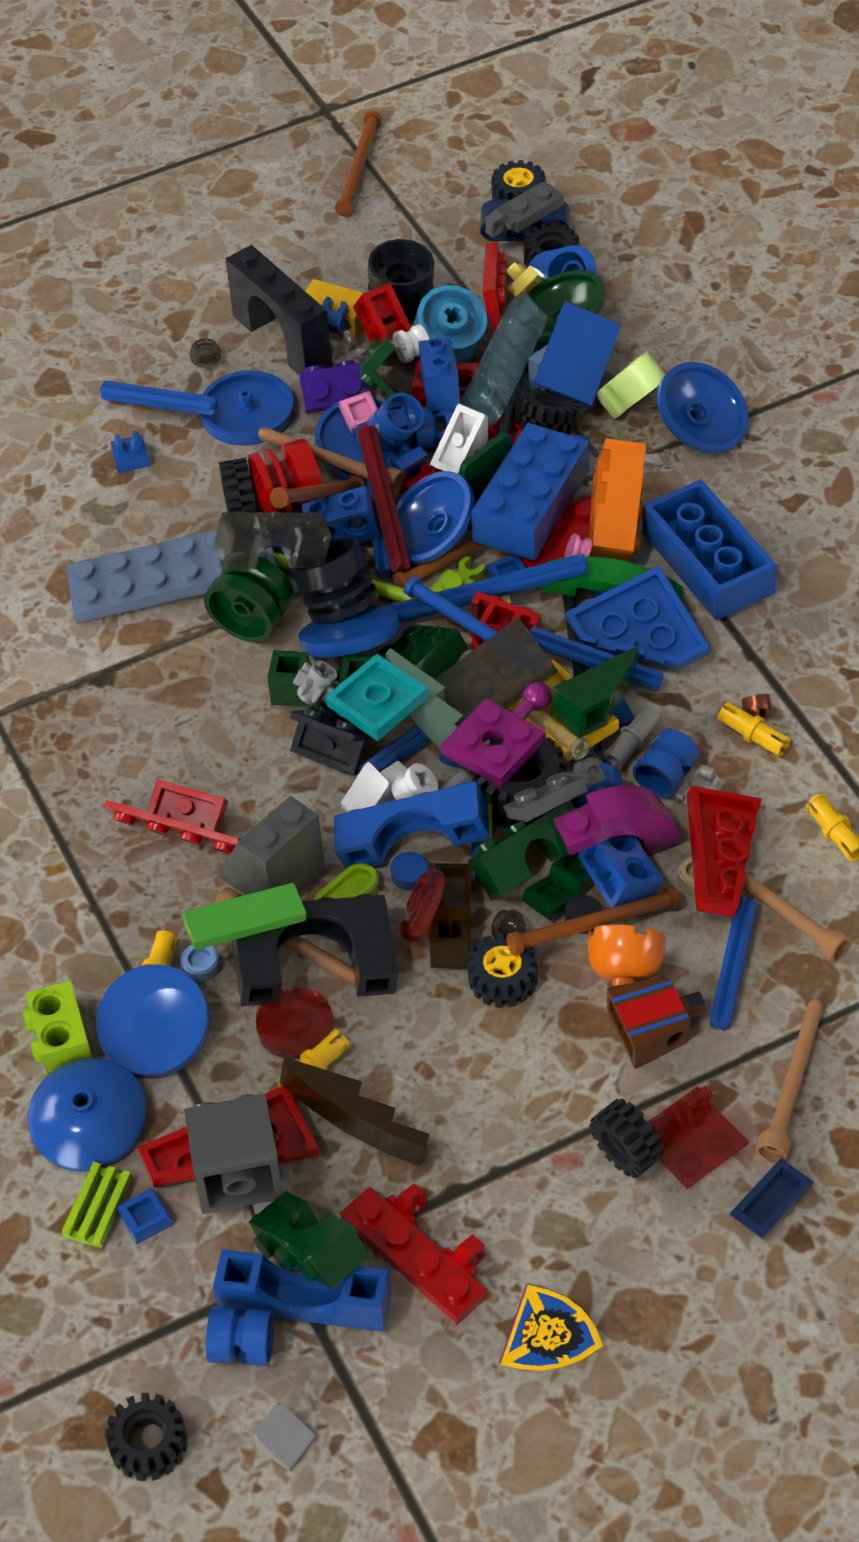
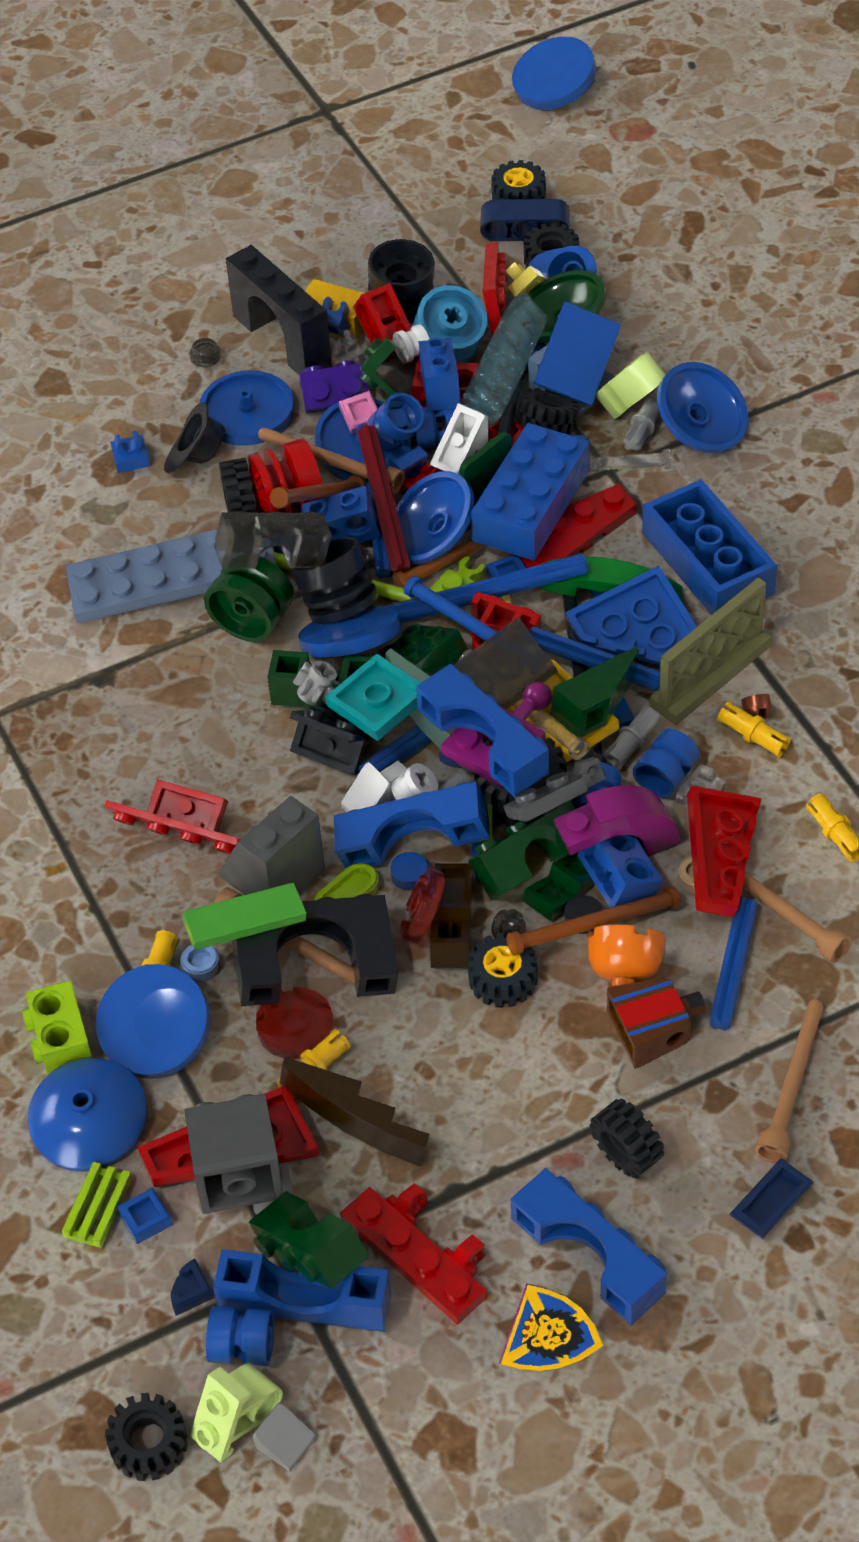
blue axle [99,381,219,416] -> none
dark orange bar [335,111,382,217] -> none
dark grey hinge [485,181,564,238] -> none
bright pink bush [564,534,592,558] -> none
orange wedge [589,438,646,562] -> none
clear red hinge [650,1086,749,1189] -> none
none -> black piece [164,403,225,474]
none -> dark blue tile [170,1258,214,1316]
none -> yellowish green pin [190,1363,283,1462]
none -> blue arch [416,664,549,797]
none -> blue arch [511,1168,667,1325]
none -> blue piece [512,37,597,110]
none -> light grey axle [623,398,660,451]
none -> olive fence [649,577,772,725]

